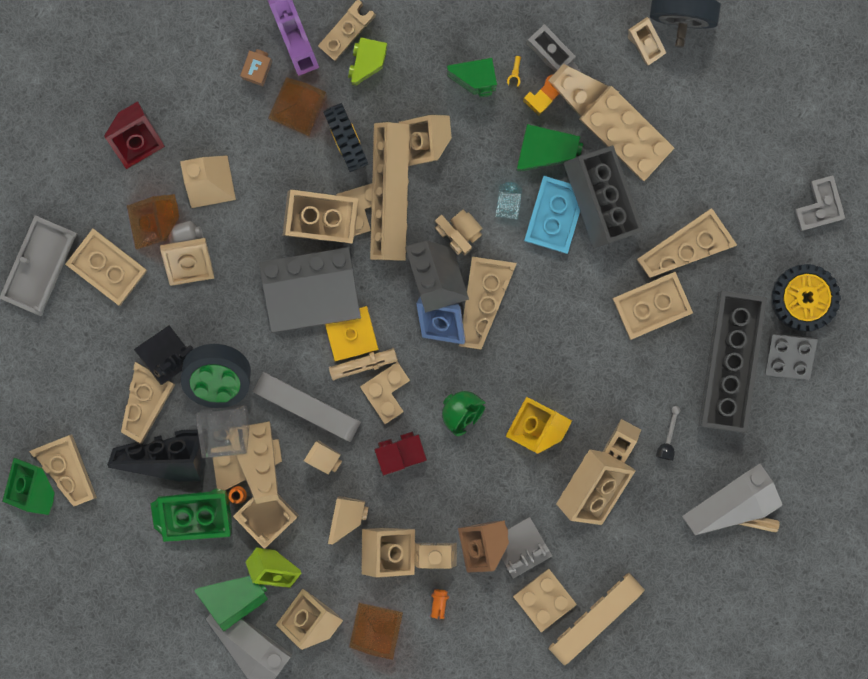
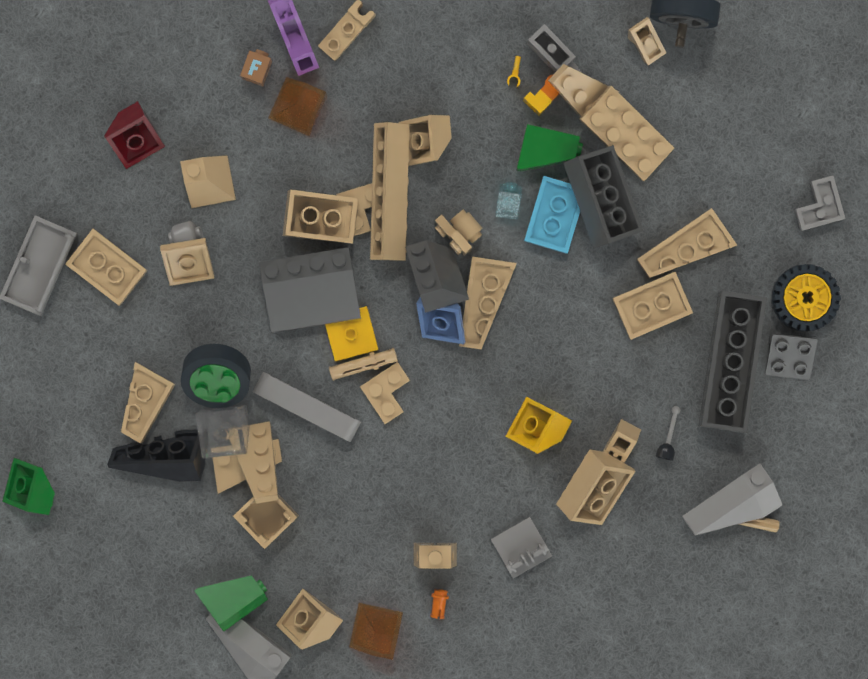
tan wing [29,435,97,506] -> none
clear orange slope [127,194,179,249] -> none
black hinge [134,325,193,385] -> none
green slope [150,489,232,542] -> none
orange pin [229,486,247,504] -> none
lime slope [245,547,302,588] -> none
tan slope [304,440,342,474] -> none
black wheel [323,103,368,172] -> none
tan slope [328,496,369,545] -> none
lime slope [348,37,388,86] -> none
tan slope [362,528,415,577] -> none
dark red brick [374,431,427,476] -> none
green cylinder [442,391,486,437] -> none
green slope [447,58,497,98] -> none
medium nougat slope [458,520,509,572] -> none
tan plate [513,568,577,632] -> none
tan beam [548,573,645,665] -> none

